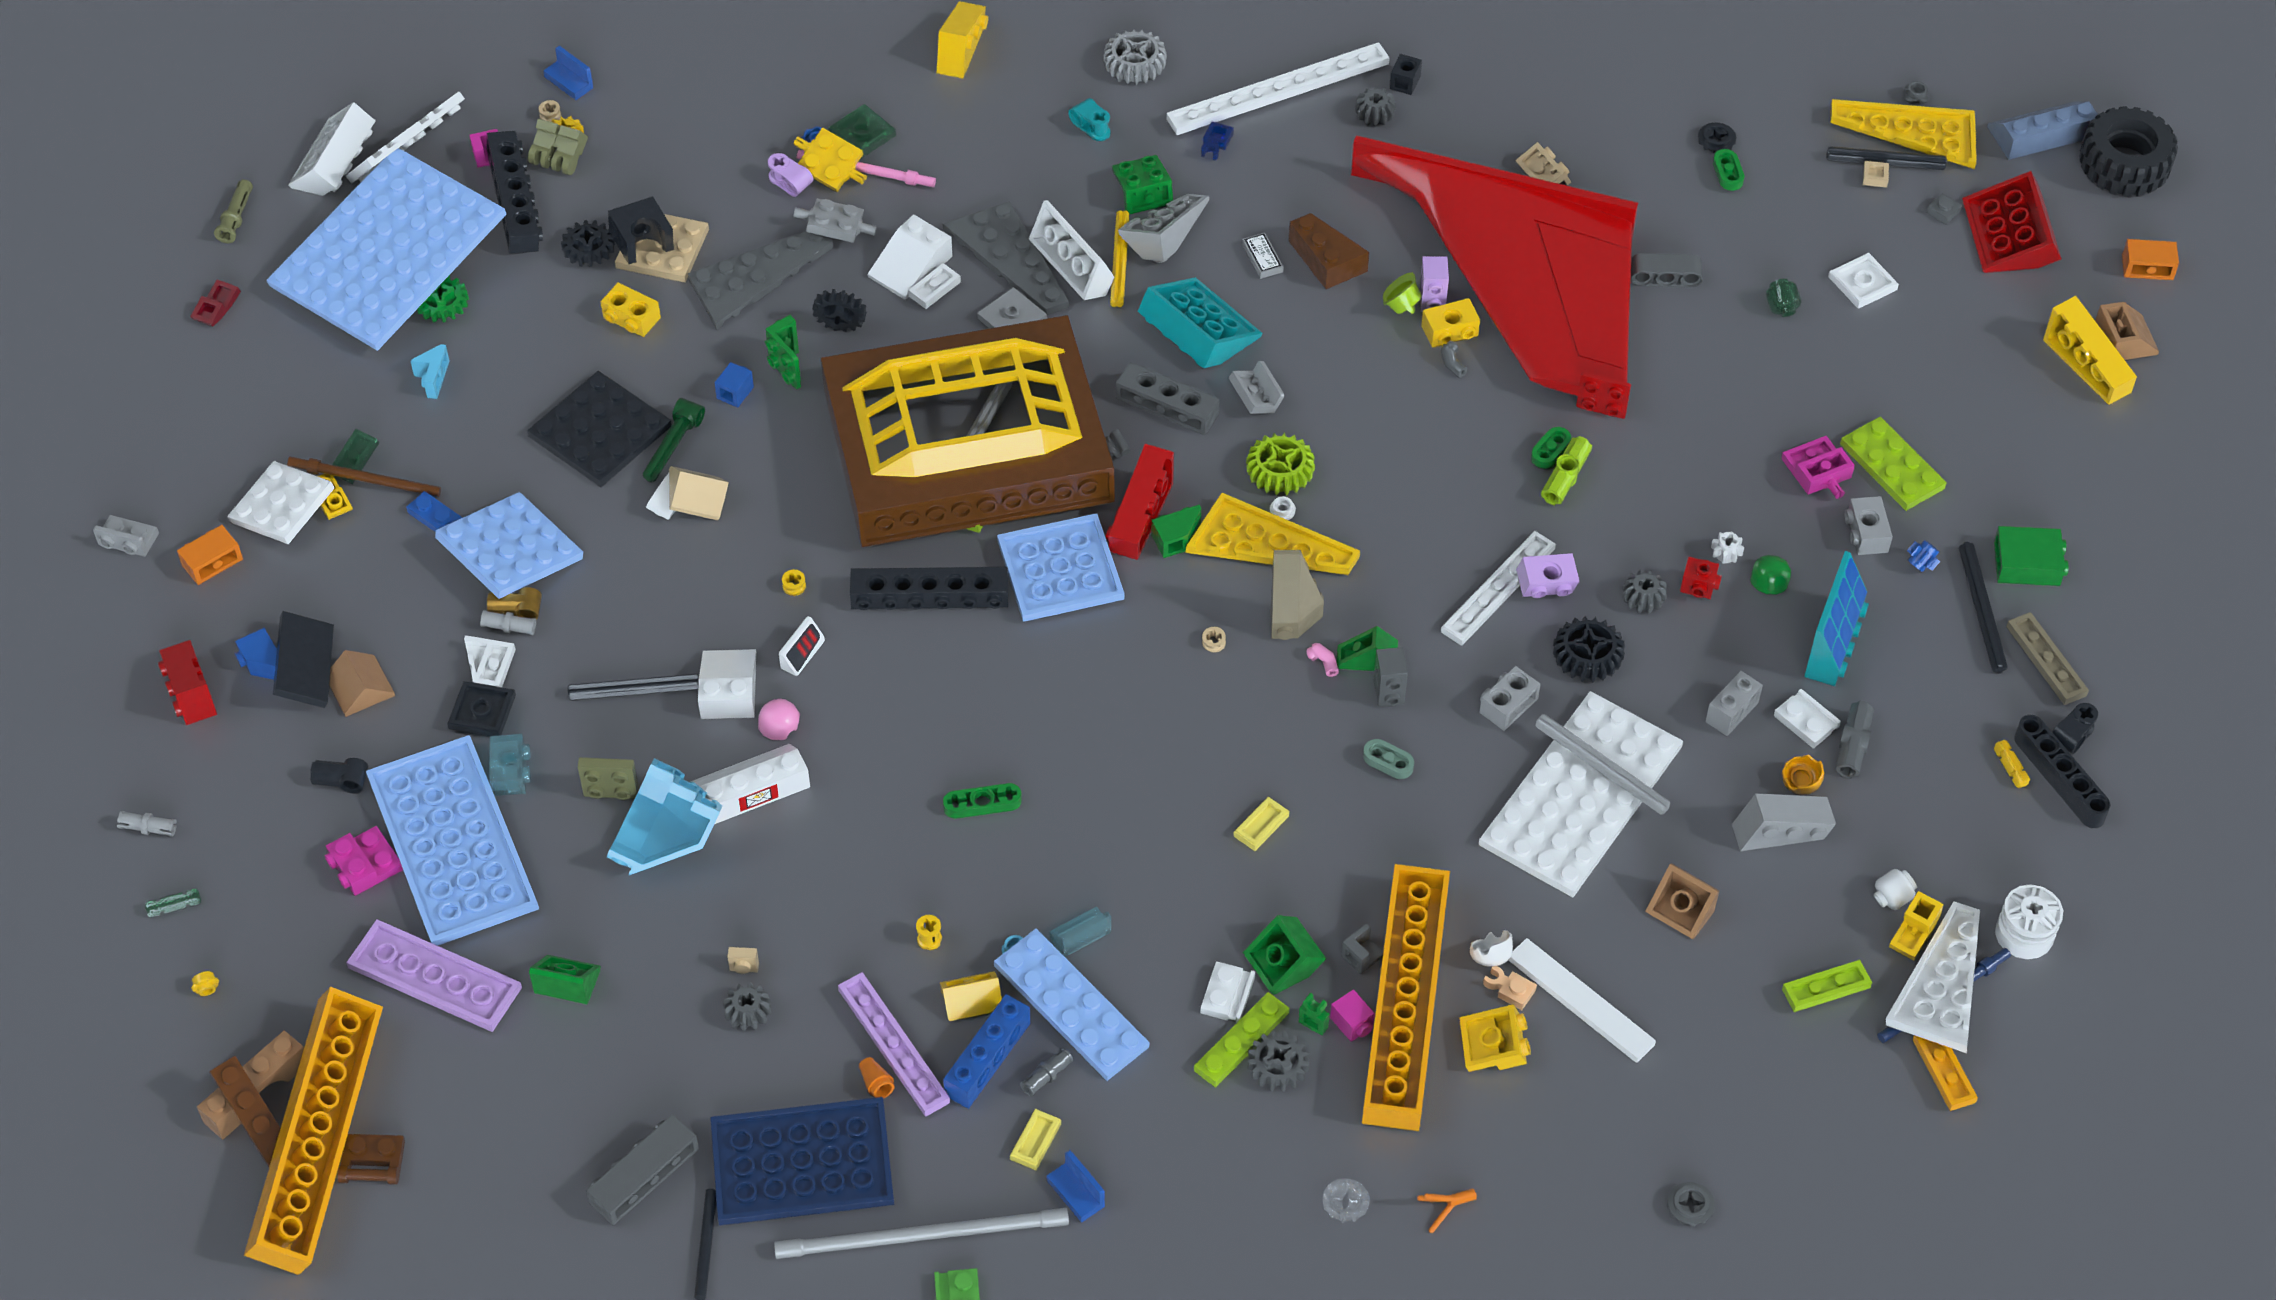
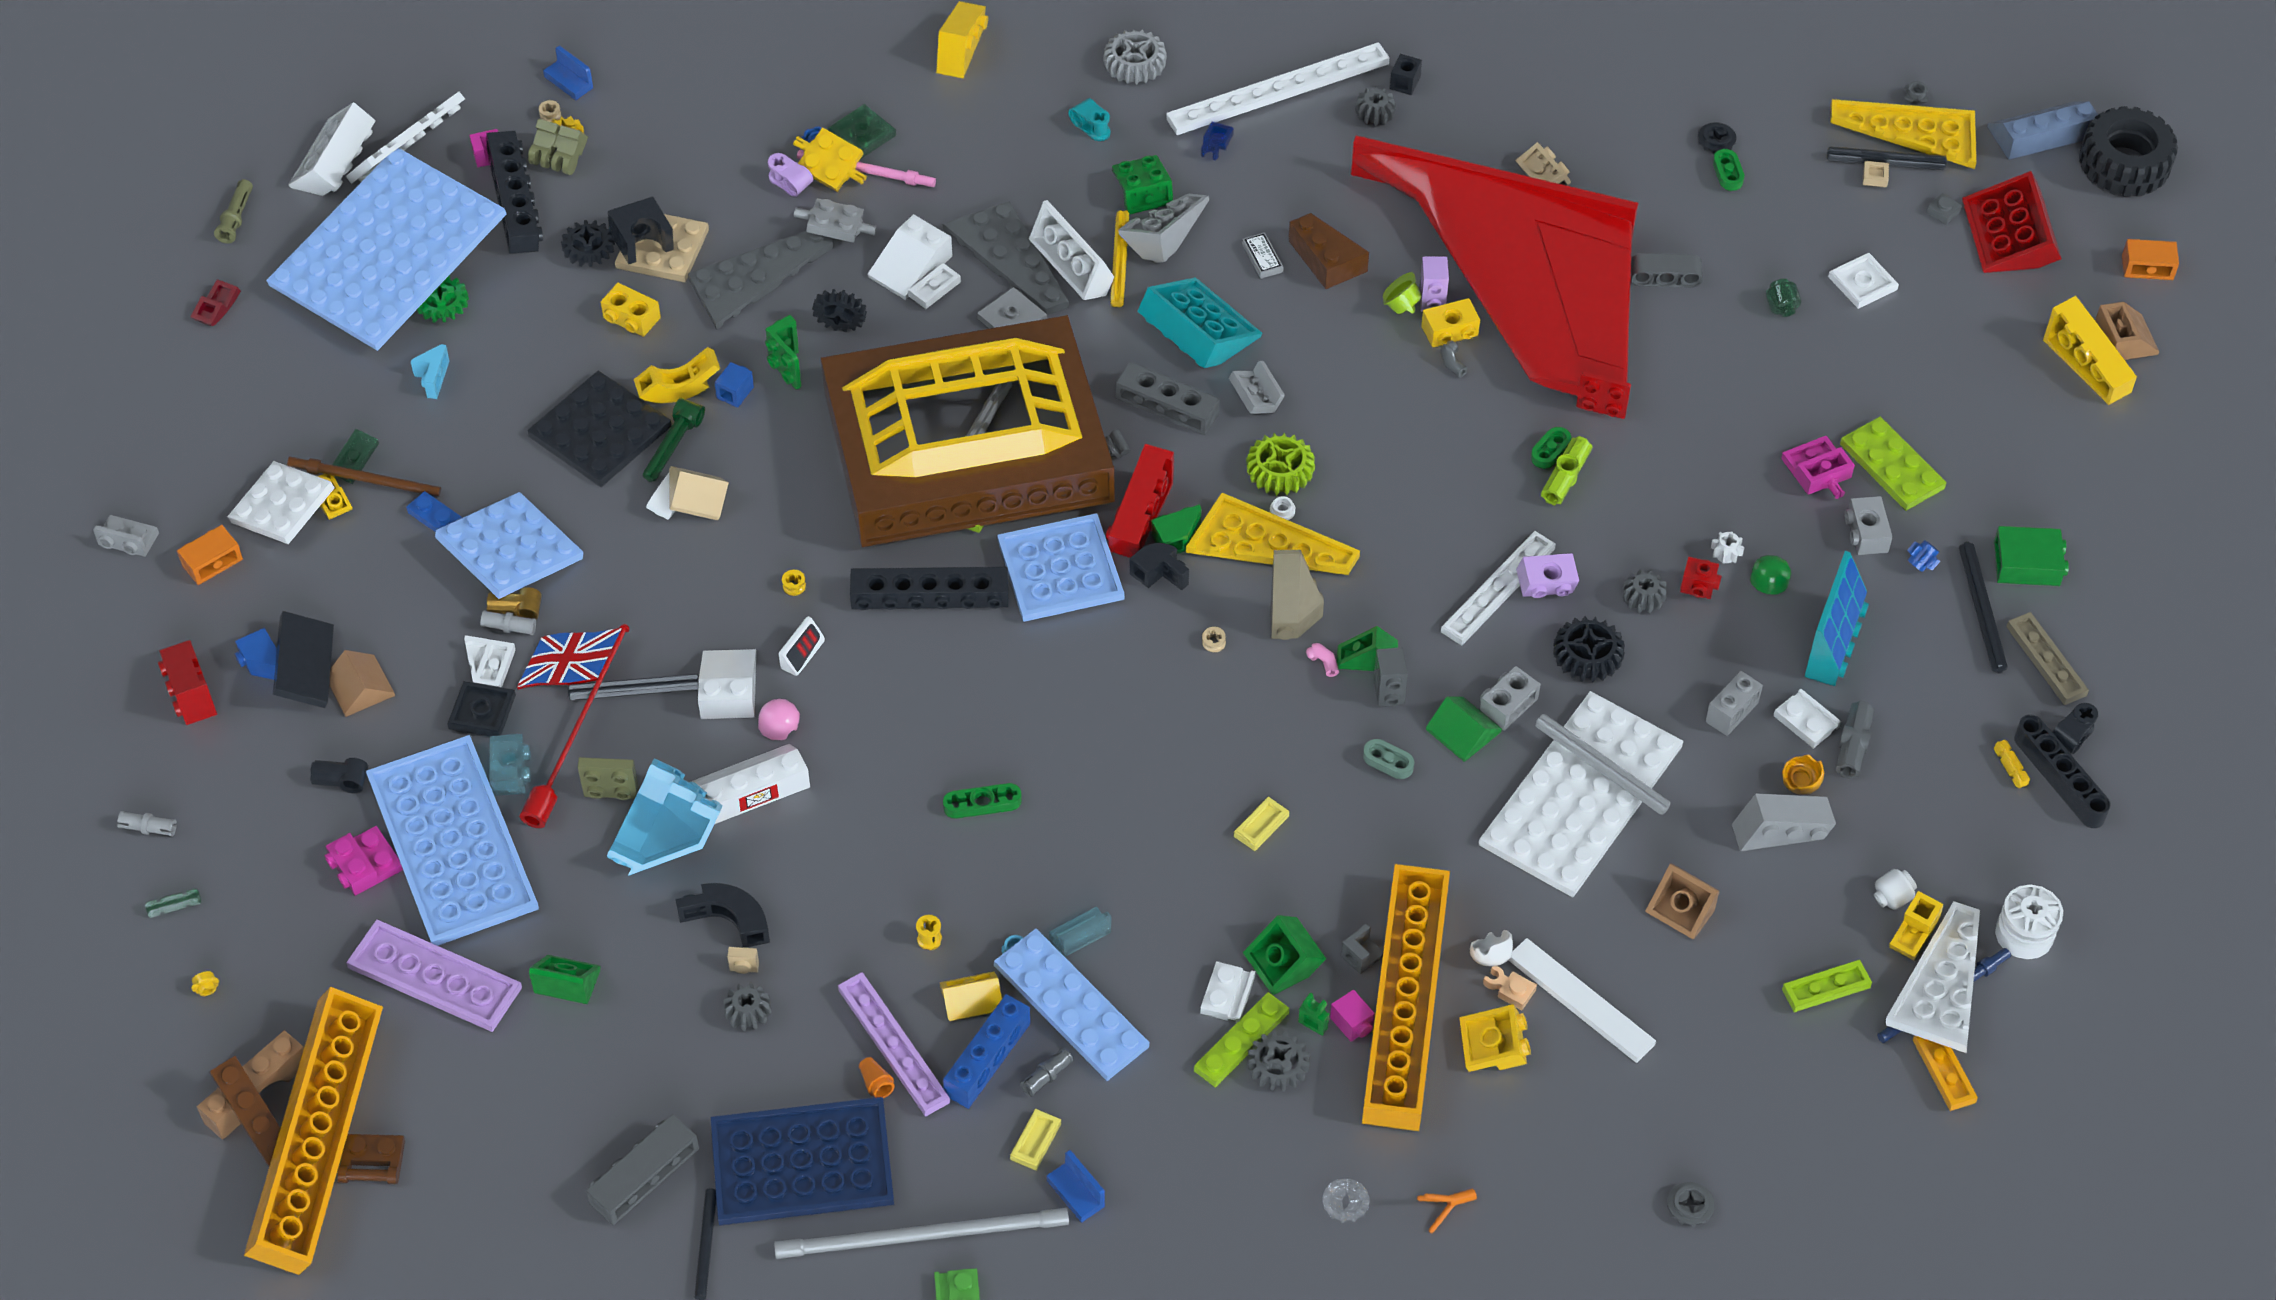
none -> flag [517,624,630,828]
none -> yellow arch [634,347,720,403]
none -> black arch [675,883,770,948]
none -> black brick [1129,543,1189,590]
none -> green slope [1426,696,1502,762]

